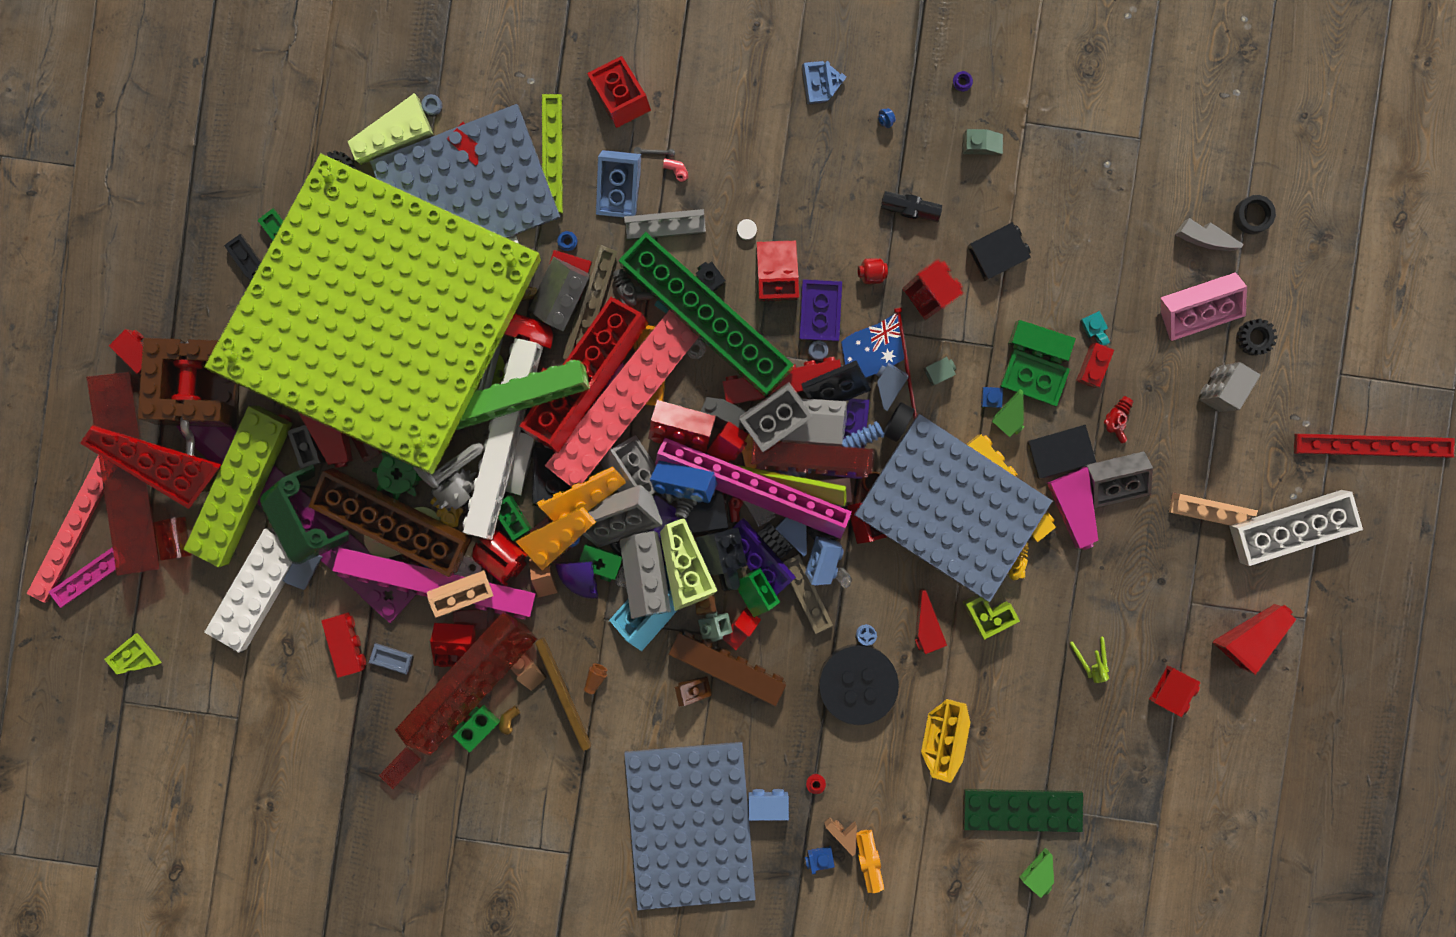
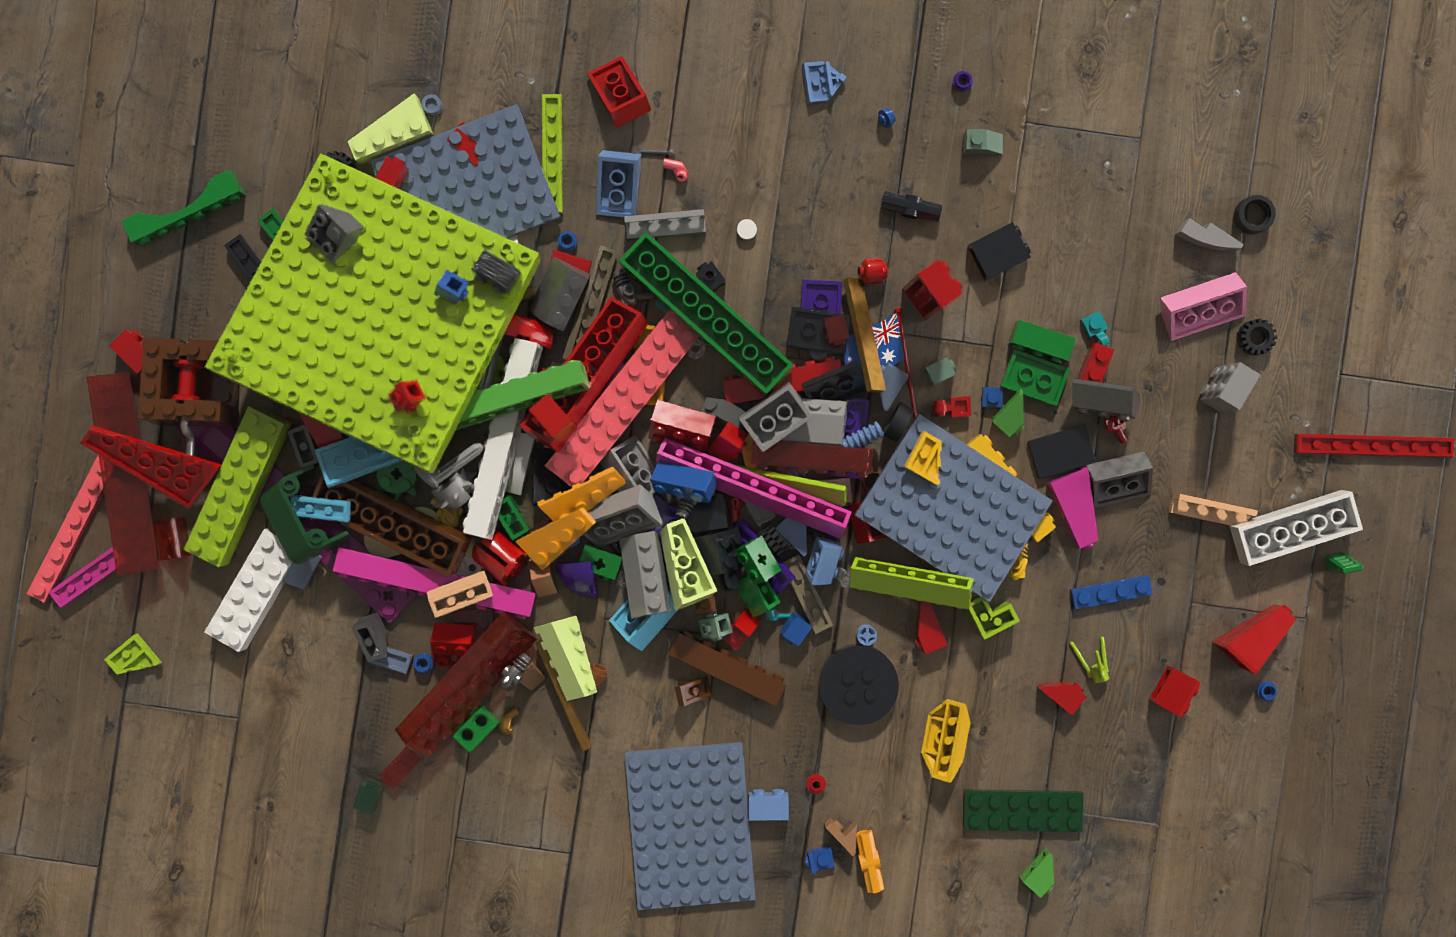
red brick [321,612,366,678] -> none
slope [757,241,799,301] -> none
none -> green arch [121,170,245,246]
none -> medium azure tile [291,495,351,522]
none -> dark grey slope [304,204,364,262]
none -> medium azure tile [315,437,402,488]
none -> flat silver slope [352,612,387,662]
none -> clear green brick [353,780,384,814]
none -> red brick [375,156,409,189]
none -> red brick [388,380,426,413]
none -> blue plate [413,653,434,673]
none -> blue brick [434,270,469,305]
none -> black brick [471,249,522,295]
none -> flat silver piece [501,653,532,691]
none -> red brick [529,394,578,445]
none -> yellowish green wedge [533,616,597,701]
none -> green brick [735,536,781,585]
none -> teal hand [765,609,791,621]
none -> blue brick [780,611,812,646]
none -> black tile [786,306,851,355]
none -> clear red brick [823,314,849,346]
none -> pearl gold tile [843,277,886,393]
none -> lime brick [850,557,974,609]
none -> yellow wing [904,431,942,486]
none -> red plate [932,396,972,417]
none -> red slope [1037,681,1087,715]
none -> blue plate [1070,575,1153,609]
none -> flat silver slope [1072,379,1141,421]
none -> blue plate [1257,681,1277,701]
none -> green slope [1325,552,1364,574]

